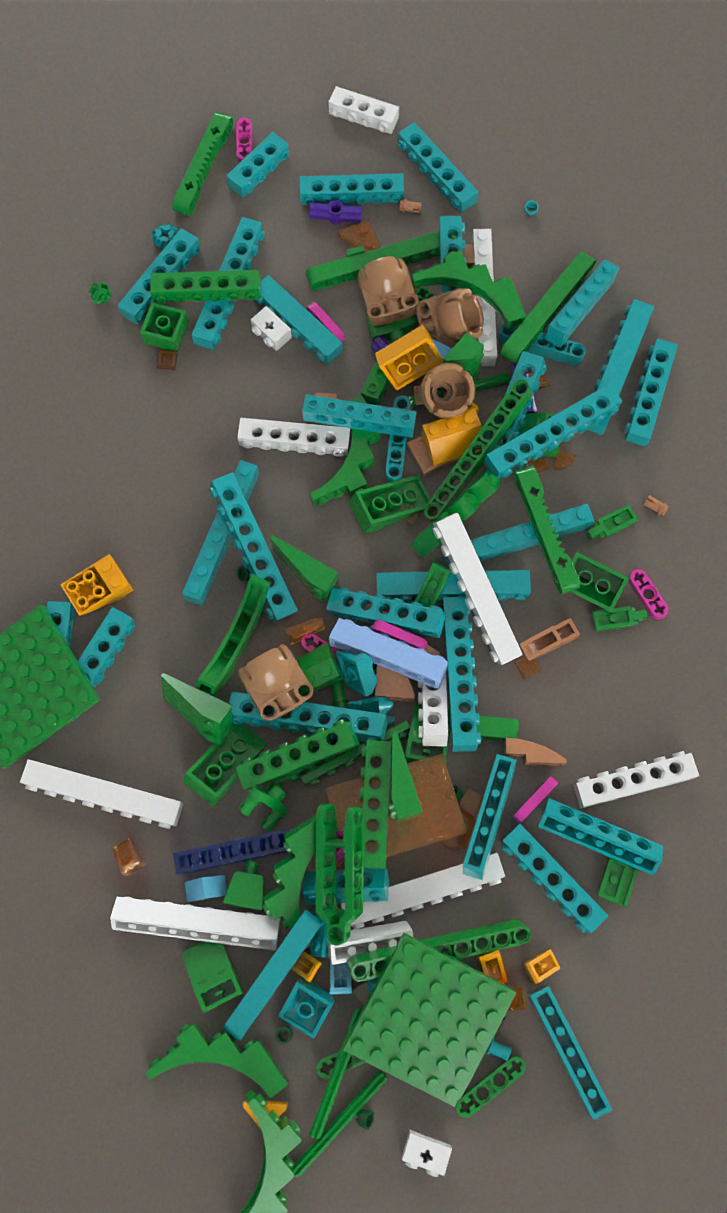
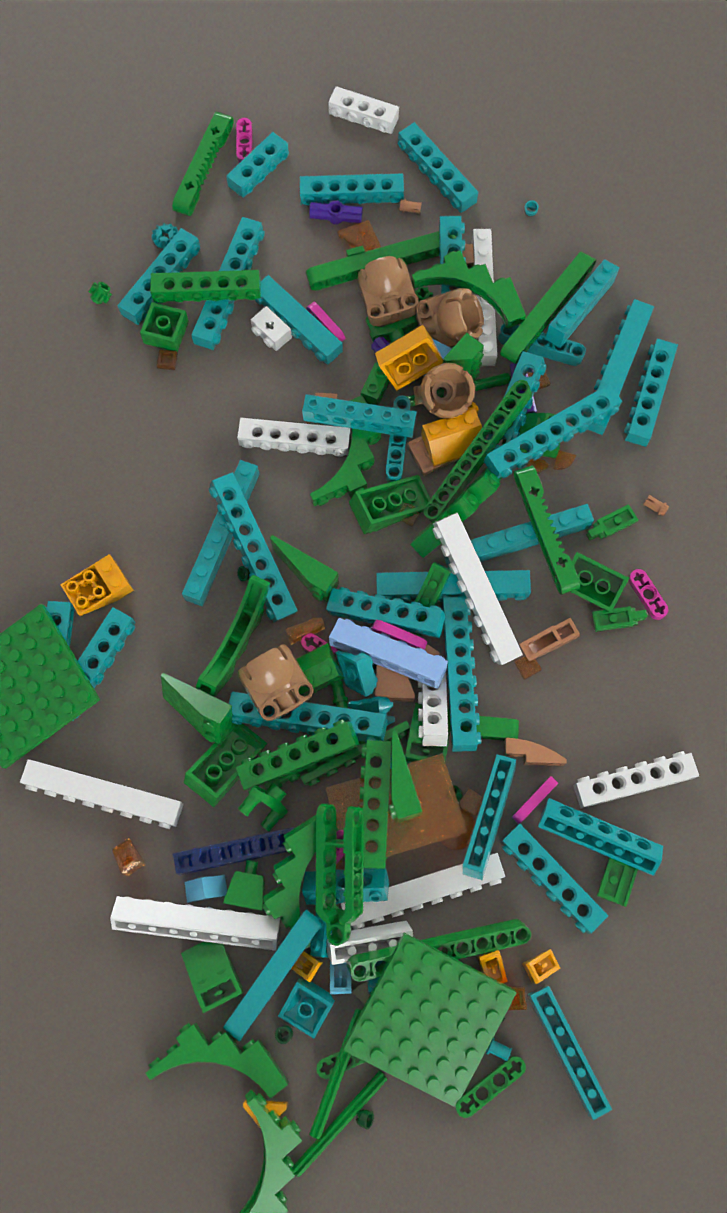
white brick [402,1130,452,1177] -> none

